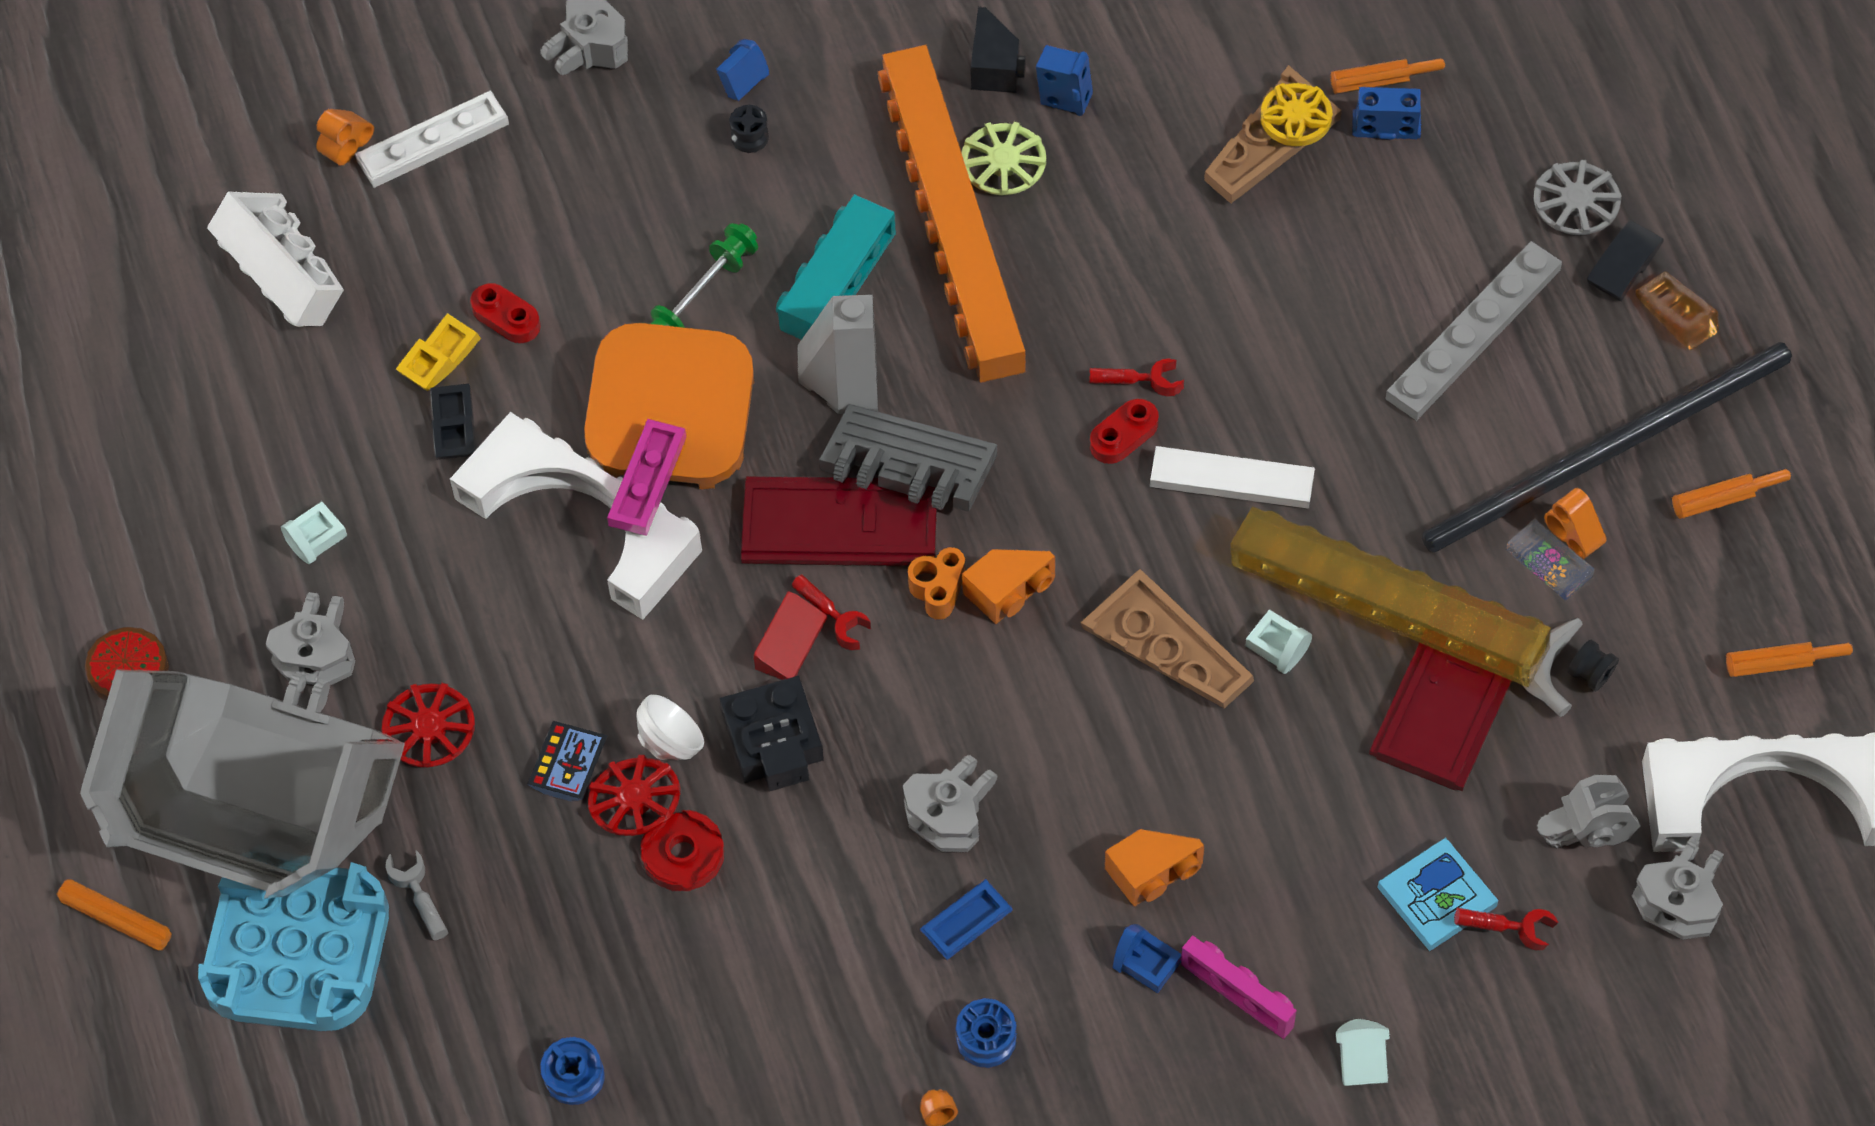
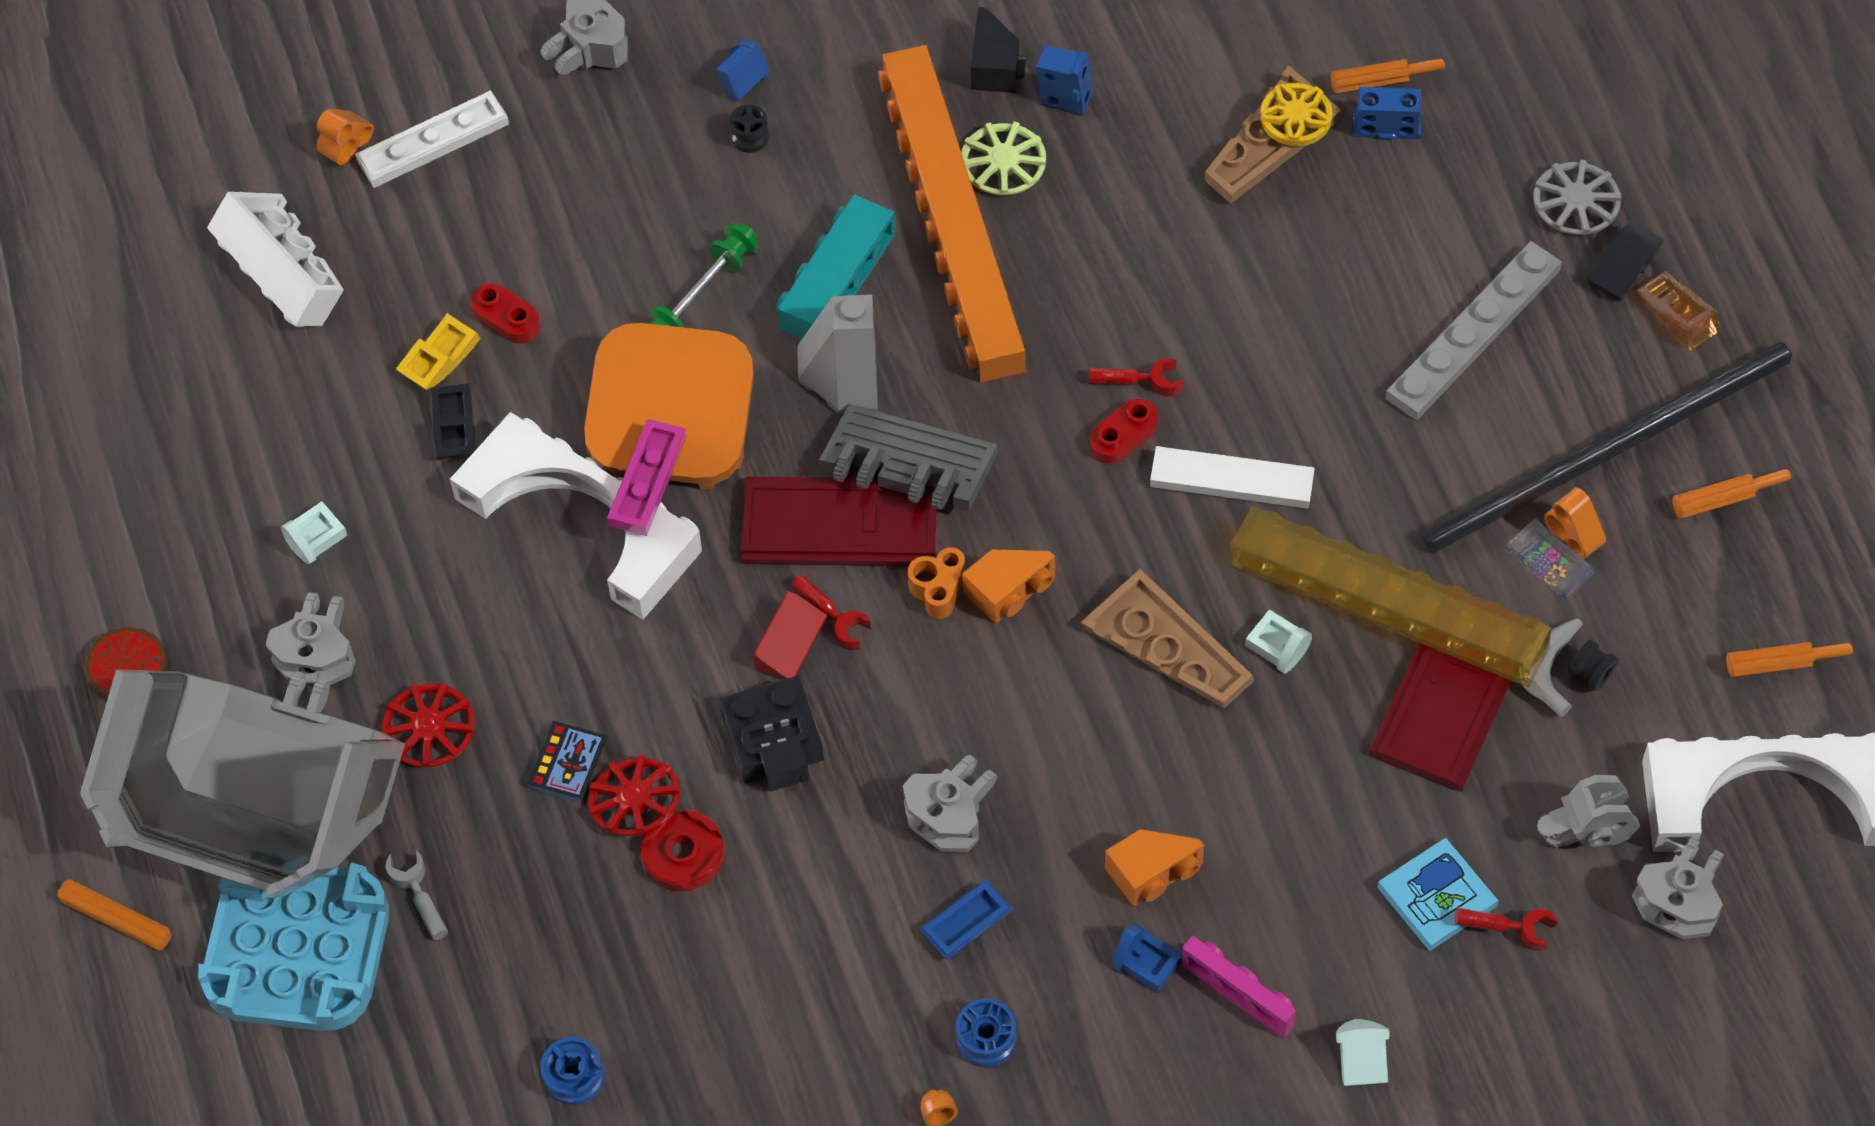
white piece [637,694,704,761] -> none

